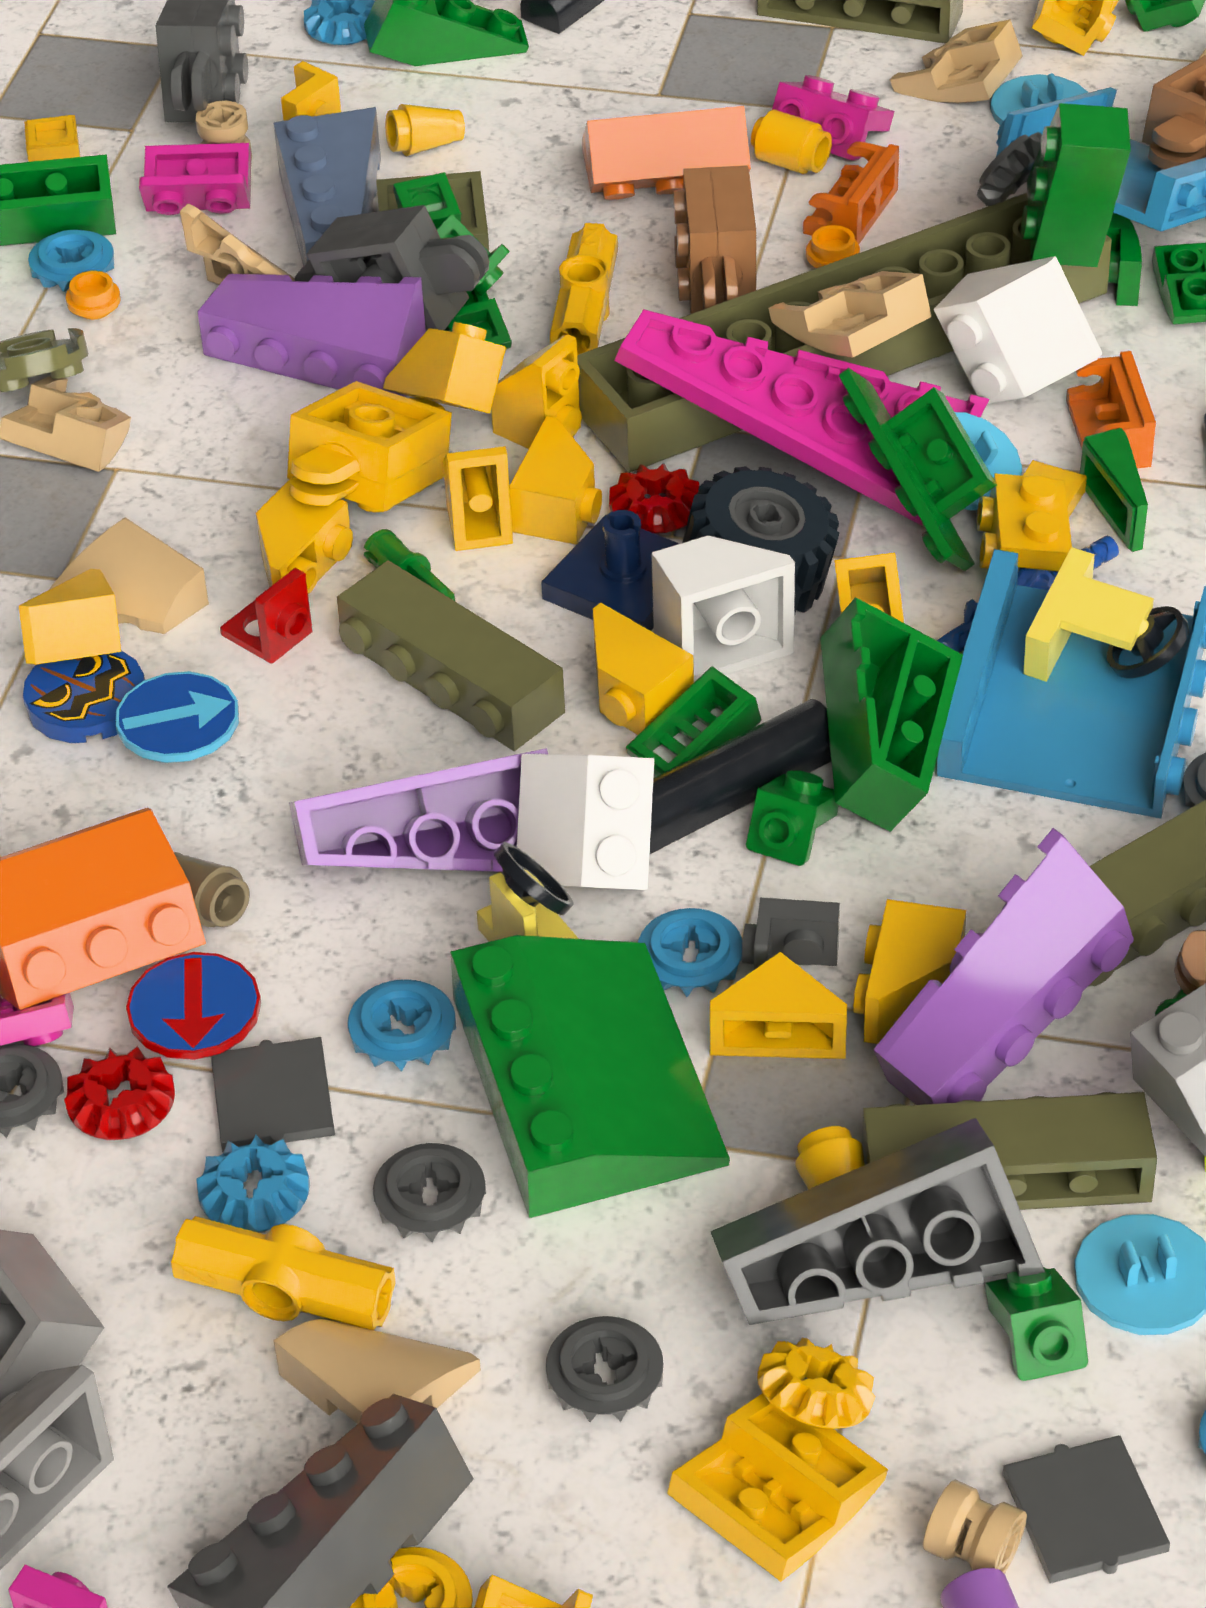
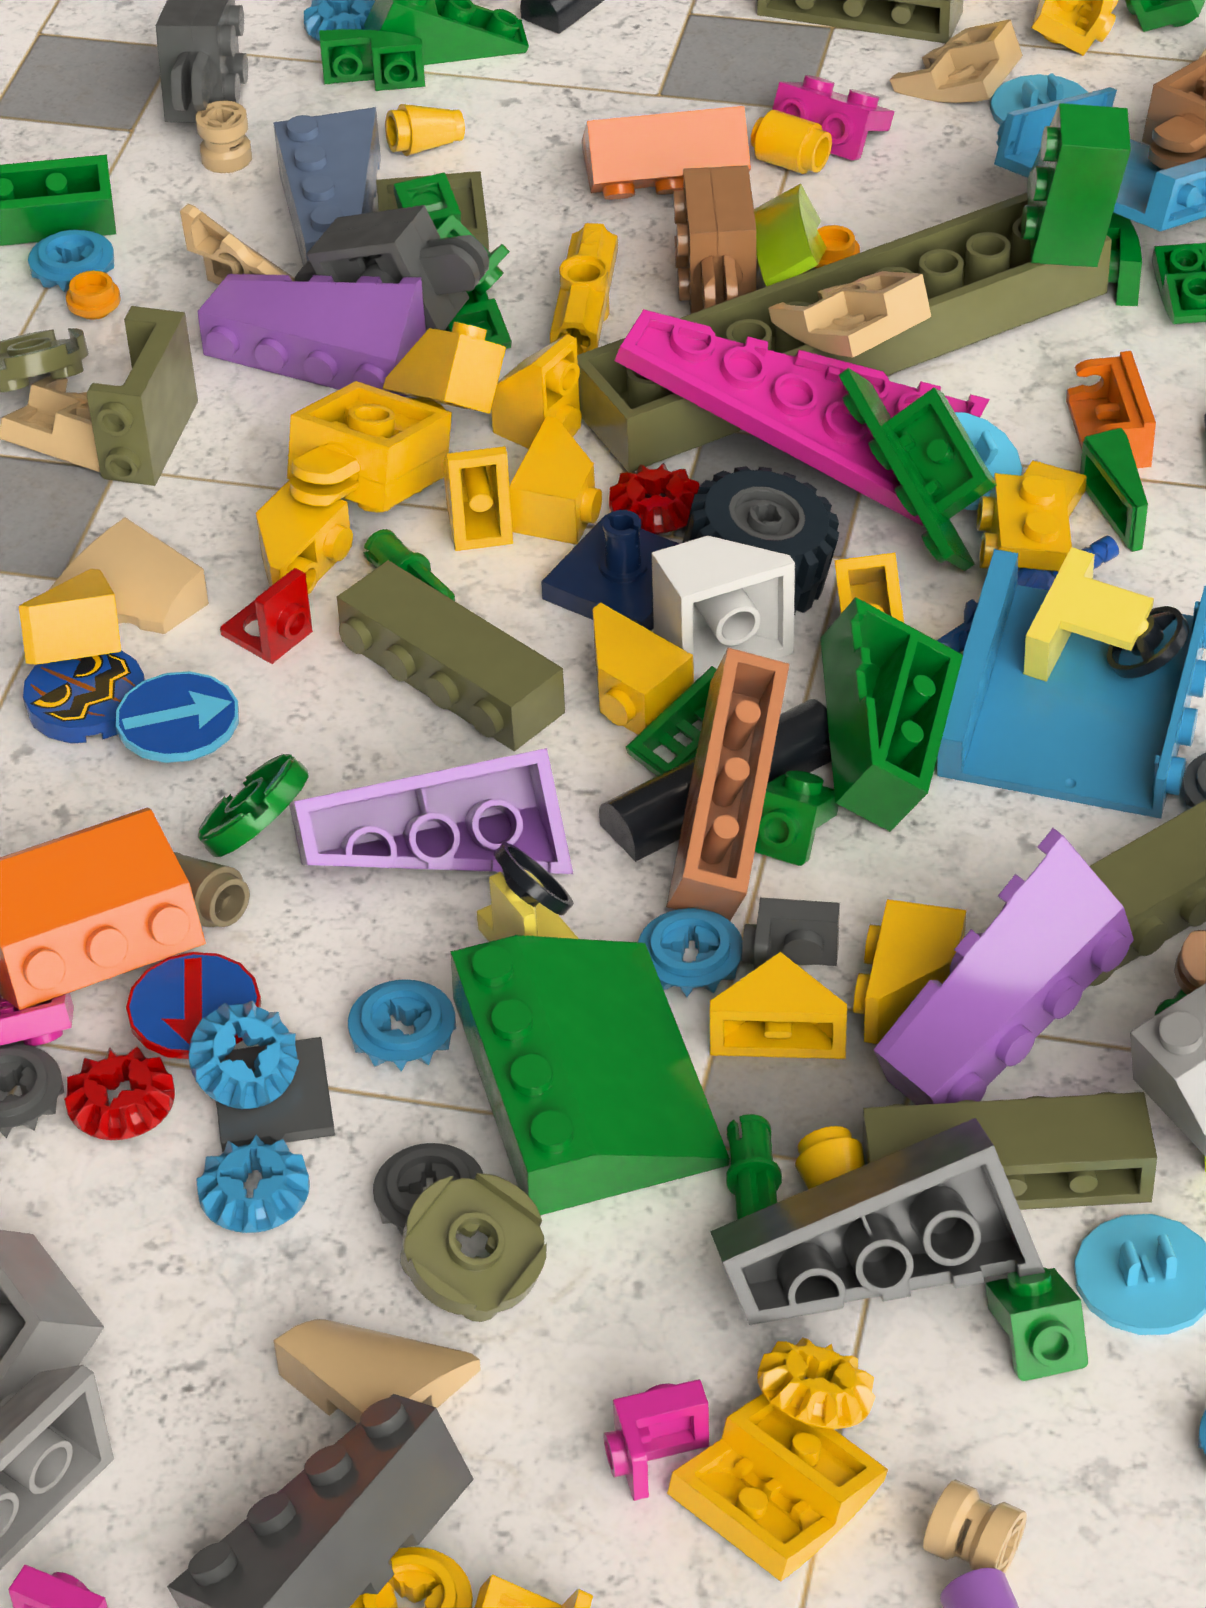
yellow tile [24,115,80,162] -> none
dark pink bracket [139,143,252,215] -> none
yellow piece [171,1216,396,1330] -> none
yellow bracket [281,61,341,121] -> none
white slope [517,754,654,890] -> none
dark grey gear [546,1316,664,1422] -> none
orange hinge [803,142,899,244] -> none
white slope [933,256,1102,404] -> none
dark grey gear [977,132,1042,206] -> none
dark grey piece [1003,1435,1170,1583] -> none
none -> olive panel [87,306,198,486]
none -> dark azure gear [189,1000,300,1109]
none -> green tile [198,754,309,857]
none -> green slope [319,29,425,91]
none -> olive plate [400,1173,547,1322]
none -> dark pink bracket [603,1379,709,1501]
none -> nougat brick [666,648,790,921]
none -> green axle [726,1114,782,1220]
none -> lime slope [754,183,827,286]

